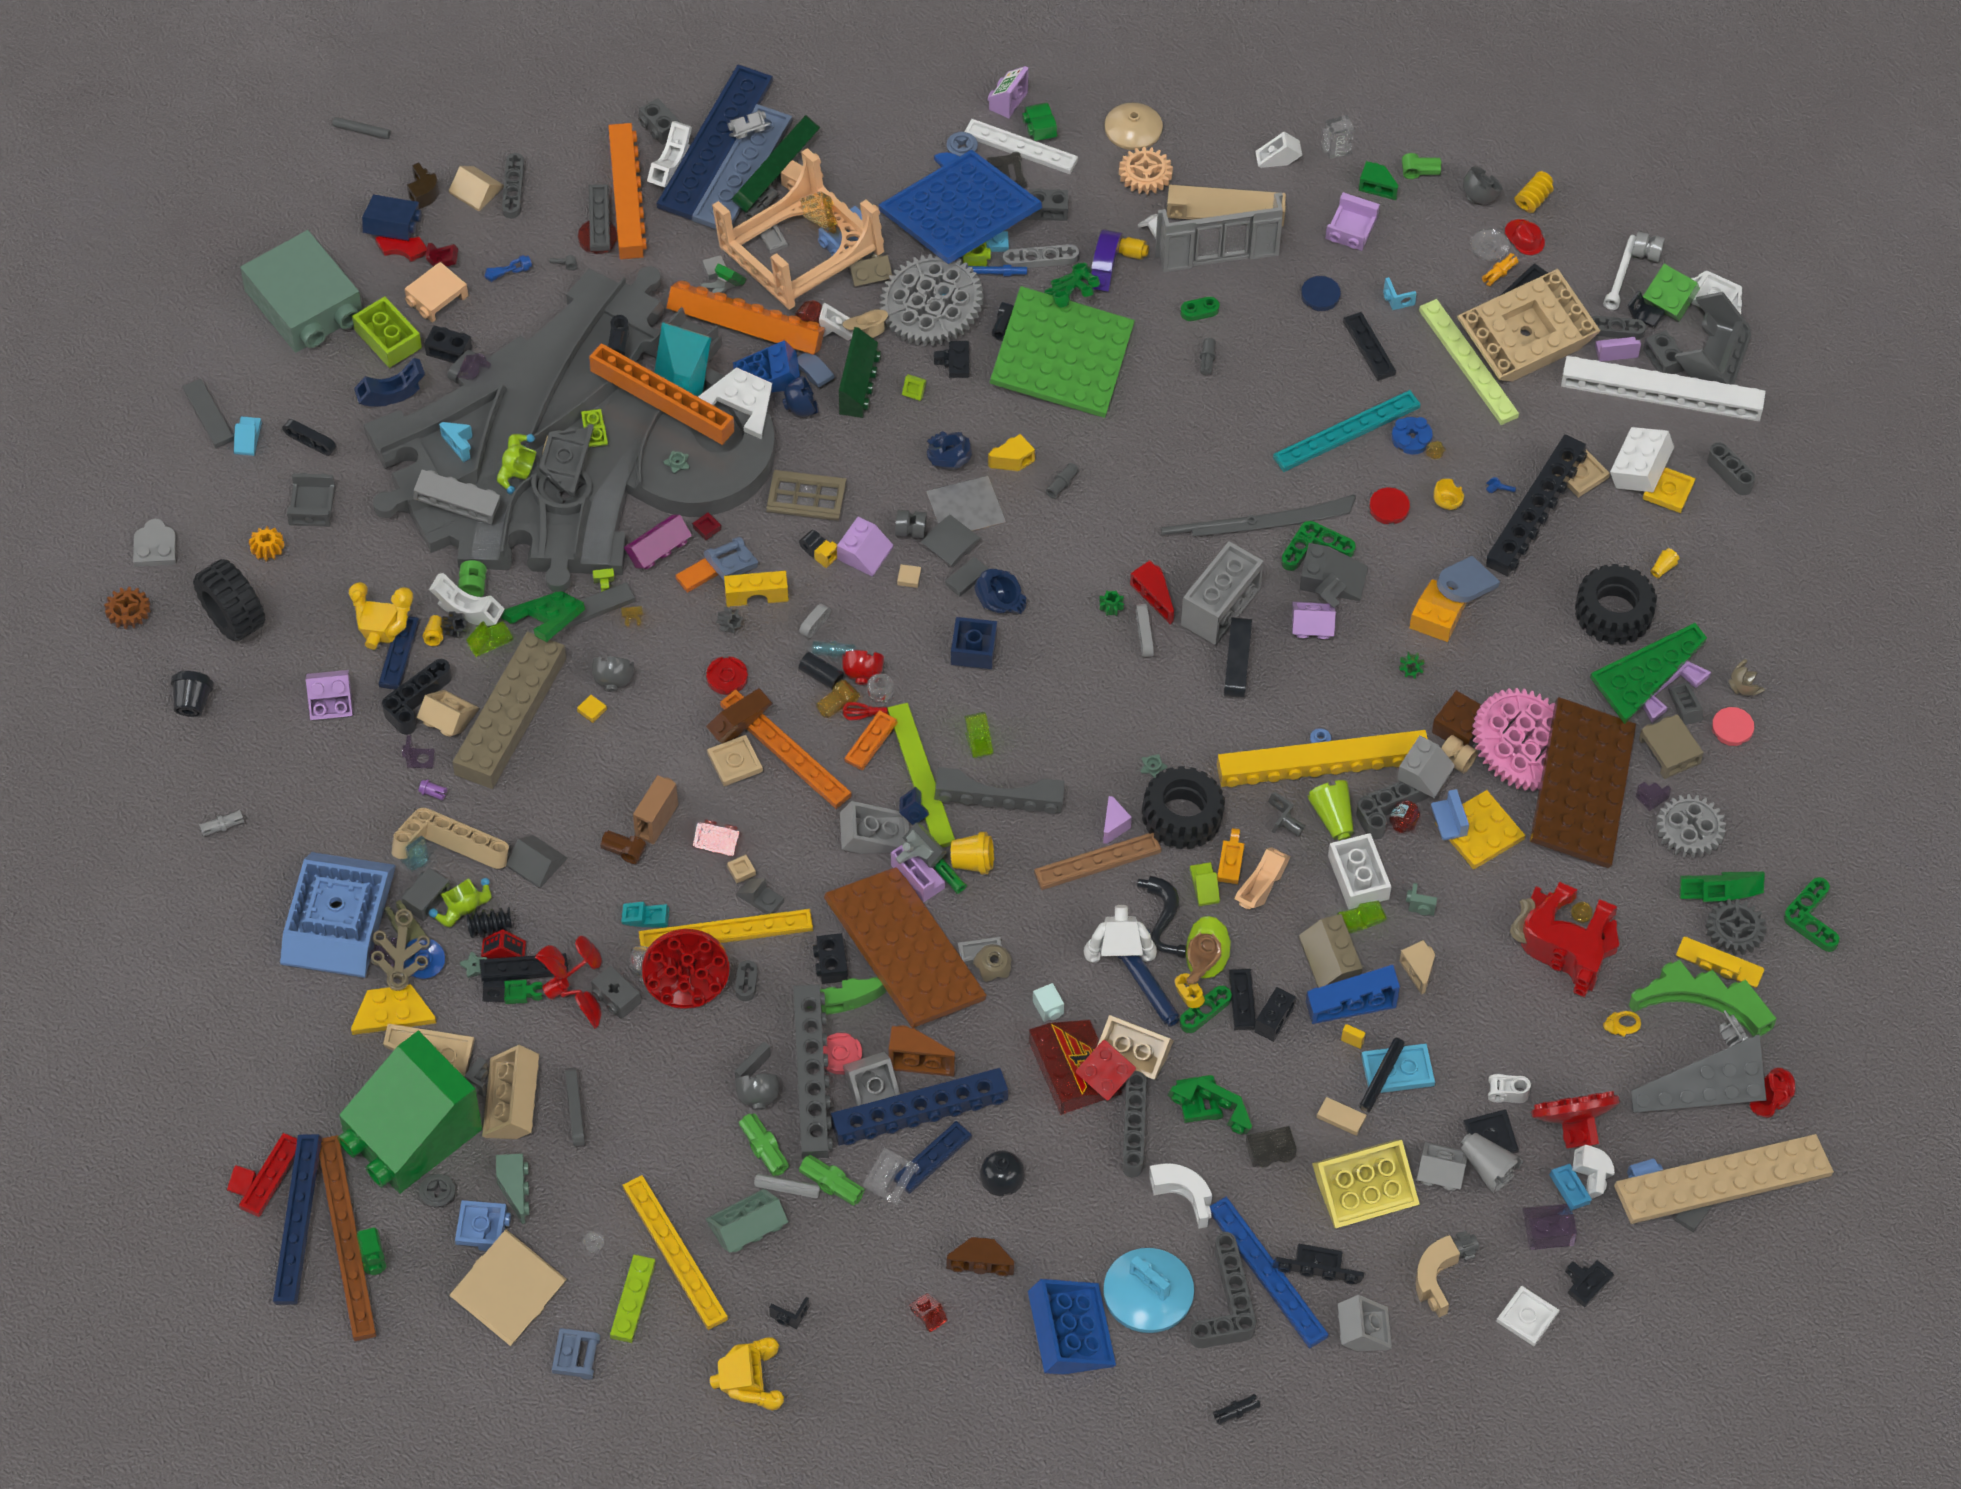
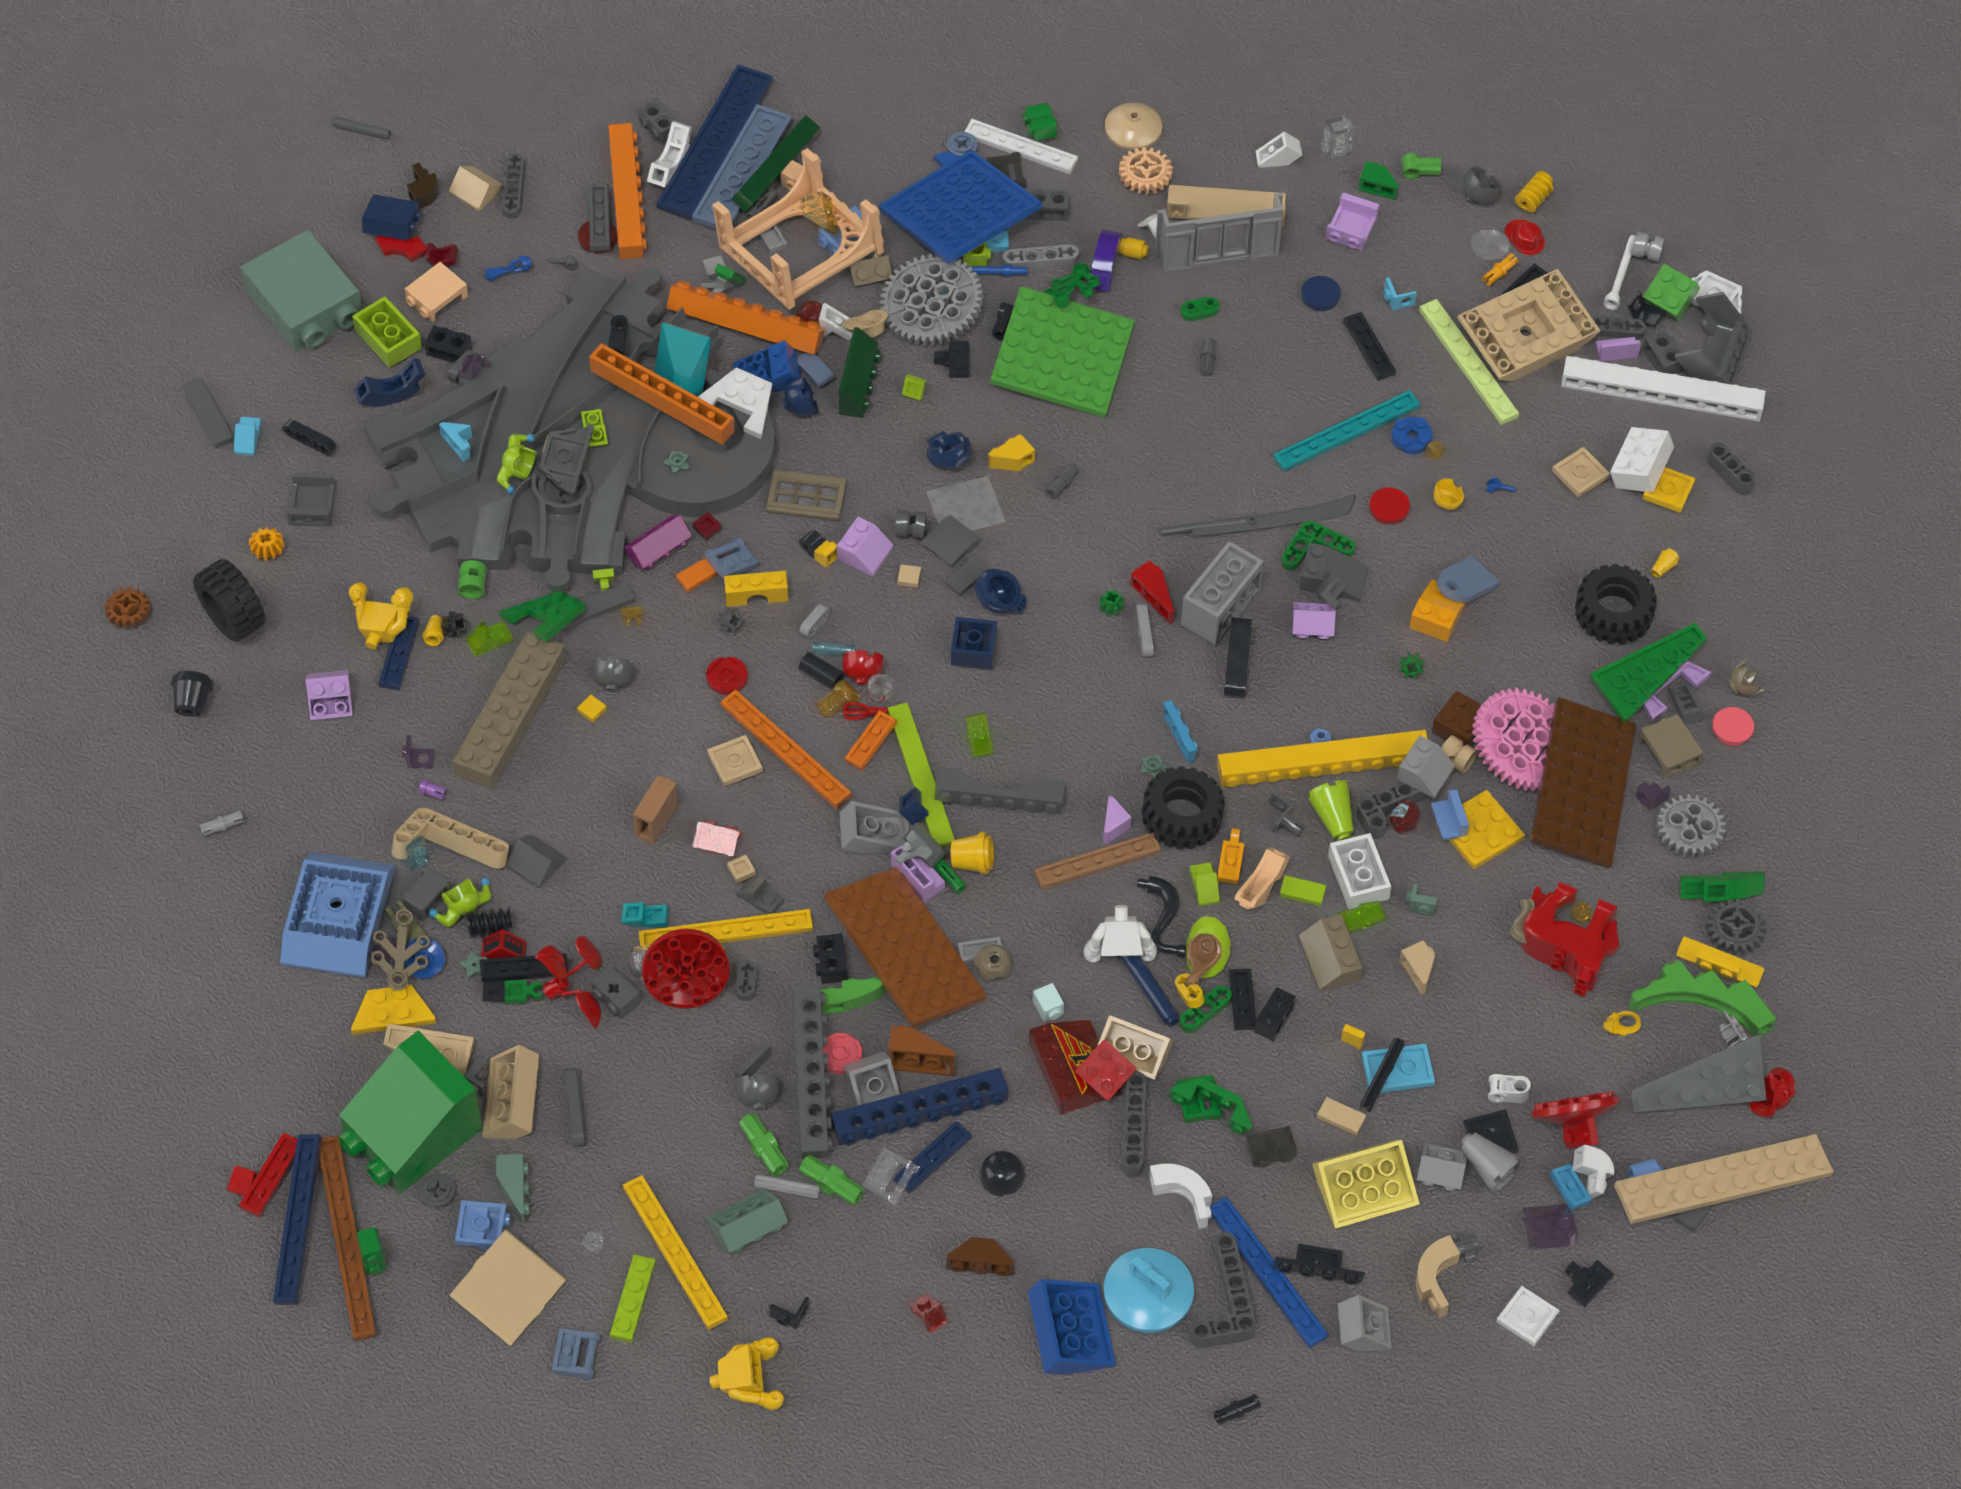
light grey plate [133,519,176,567] -> none
black beam [382,659,452,735] -> none
light grey brick [413,470,500,525] -> none
tan slope [417,690,479,737] -> none
white arch [429,573,504,626] -> none
reddish brown piece [600,830,647,864] -> none
reddish brown slope [706,688,773,744] -> none
light grey hinge [727,110,770,139] -> none
lavender slope [988,66,1029,118] -> none
blue wedge [1305,965,1400,1024] -> none
black brick [1486,434,1588,577] -> none
green beam [1784,877,1840,952] -> none
none -> dark azure plate [1163,700,1198,763]
none -> lime tile [1279,875,1326,907]

